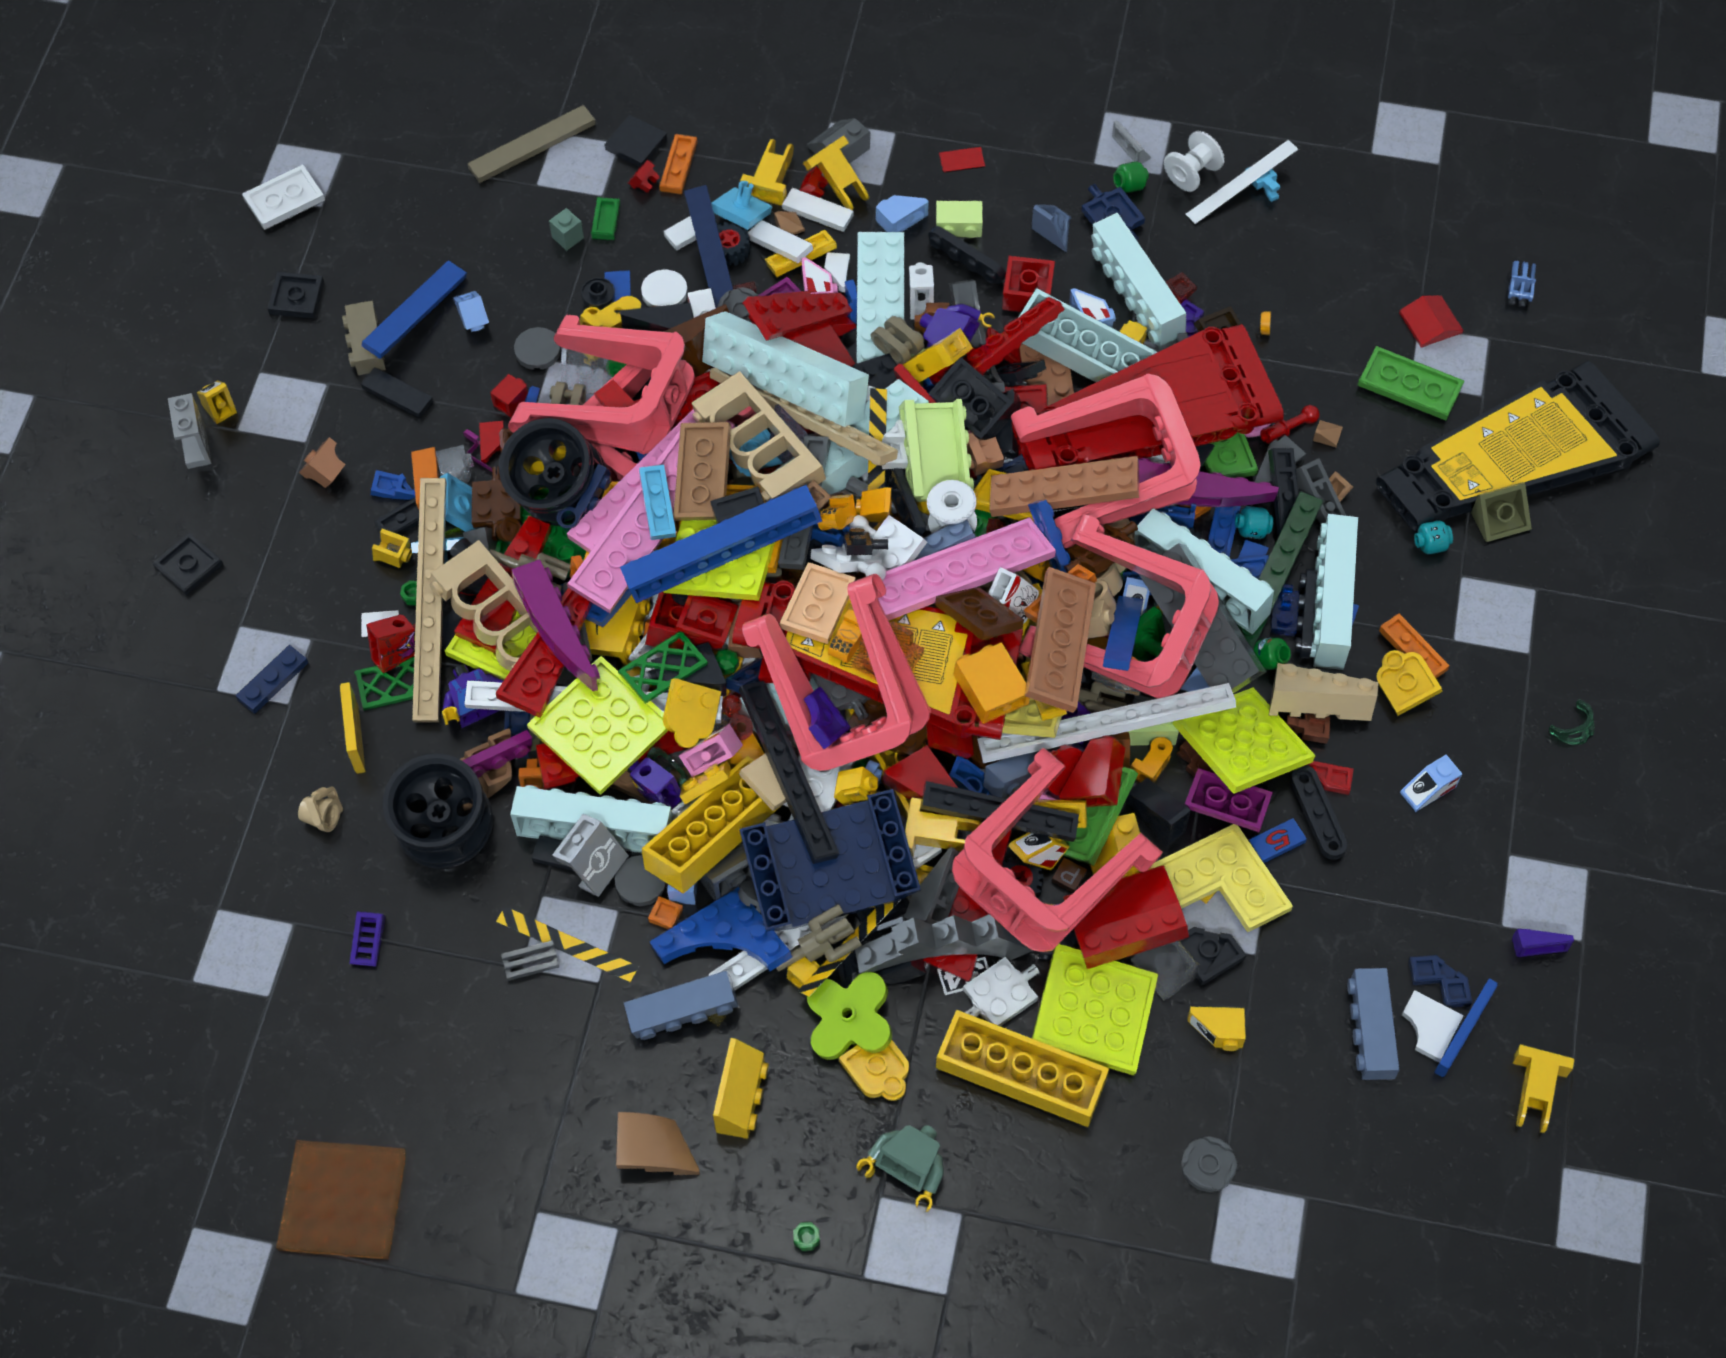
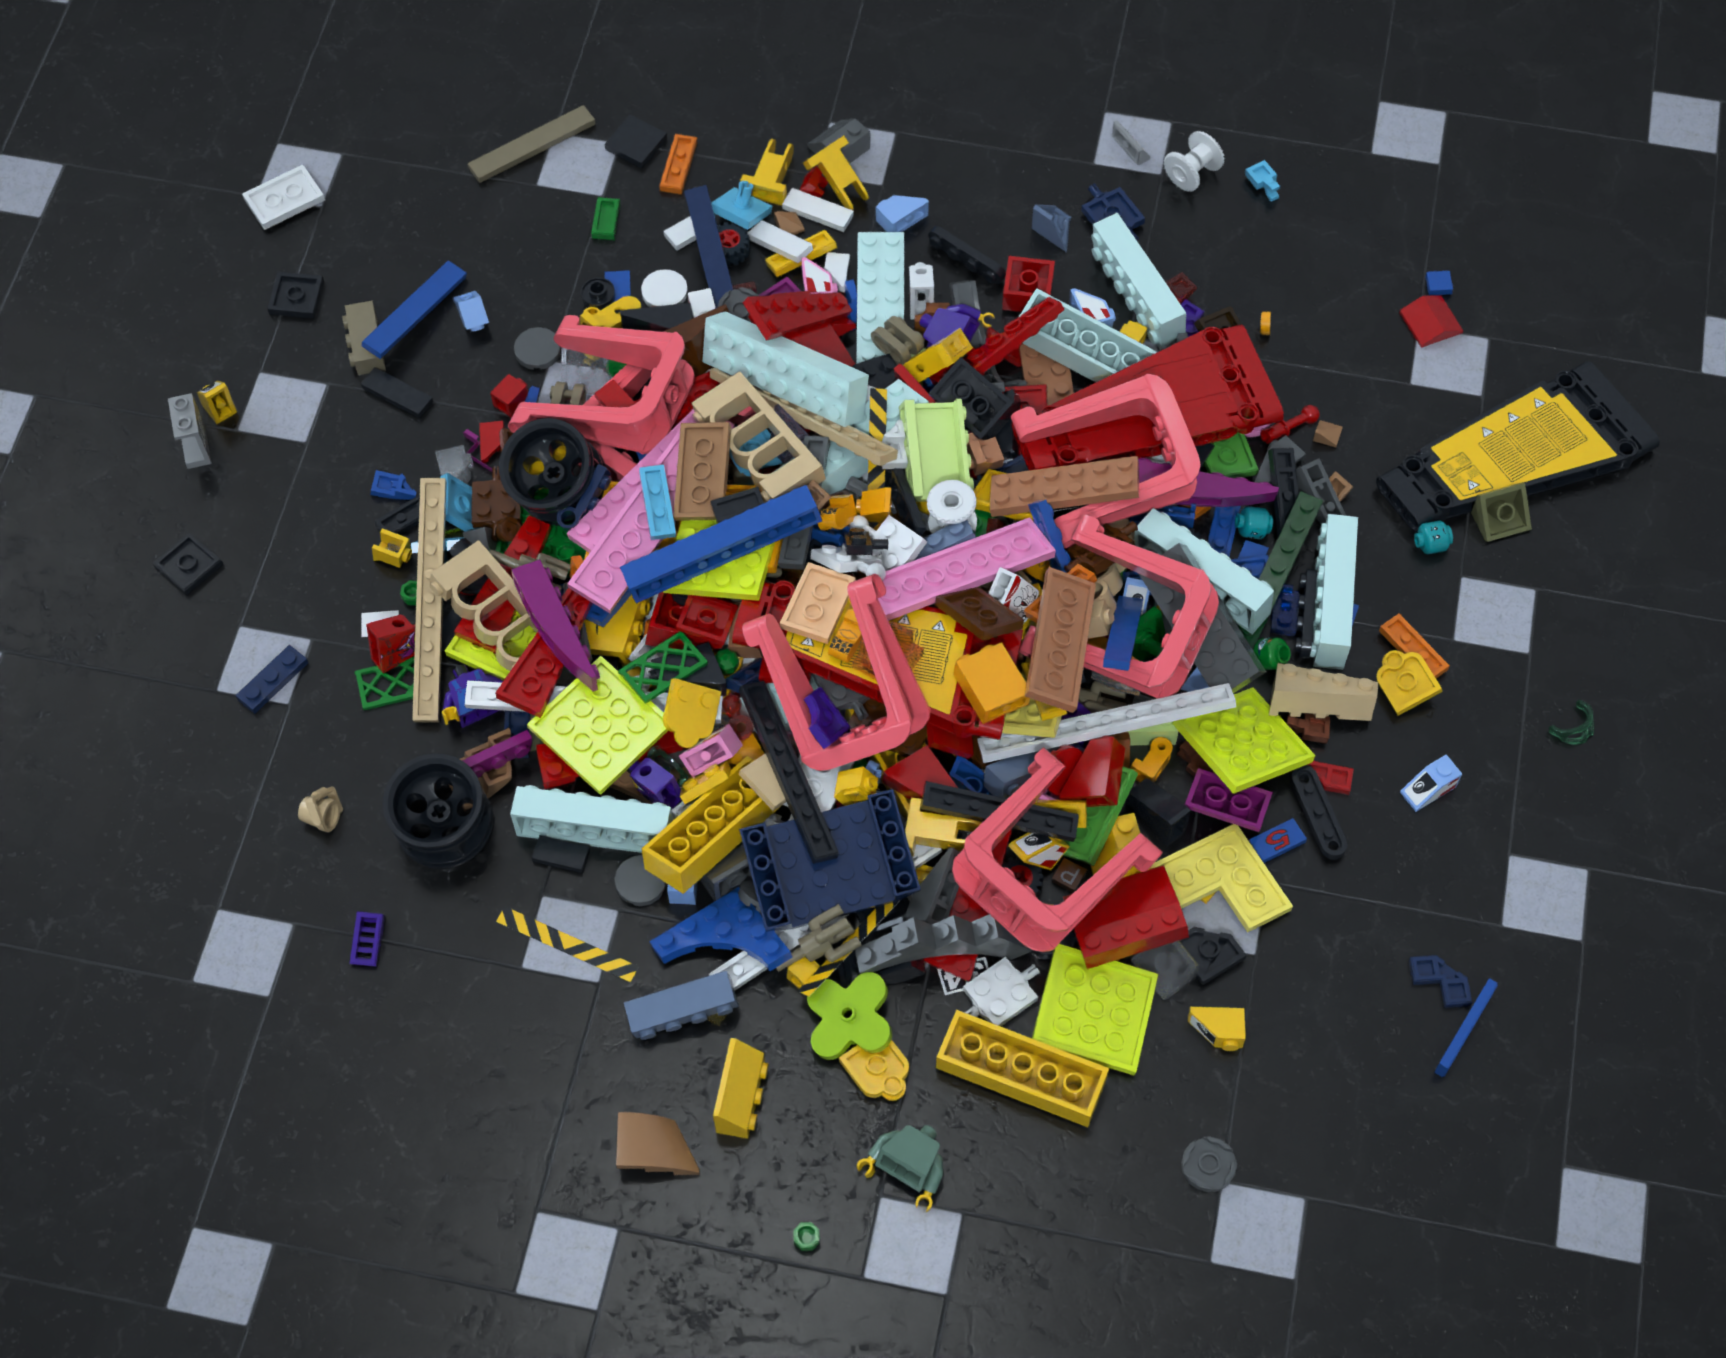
clear orange plate [276,1140,406,1259] -> none
nougat brick [299,437,346,488] -> none
yellow tile [340,682,366,774] -> none
orange tile [411,447,439,509] -> none
dark grey tile [501,940,559,981] -> none
orange tile [519,759,547,790] -> none
sand green brick [549,208,584,251] -> none
light grey panel [552,814,629,897] -> none
red tile [628,160,659,192] -> none
orange tile [648,896,683,930] -> none
yellowish green brick [936,201,982,238] -> none
red sticker [939,147,985,172] -> none
black plate [996,360,1046,386] -> none
green head [1113,161,1149,193] -> none
white sticker [1186,140,1298,224] -> none
sand blue brick [1347,968,1399,1080] -> none
bright green plate [1358,346,1464,420] -> none
white tile [1402,990,1463,1063] -> none
medium blue arm [1508,261,1536,302] -> none
dark purple slope [1512,929,1574,957] -> none
yellow piece [1513,1045,1574,1133] -> none
none -> blue tile [1425,271,1453,295]

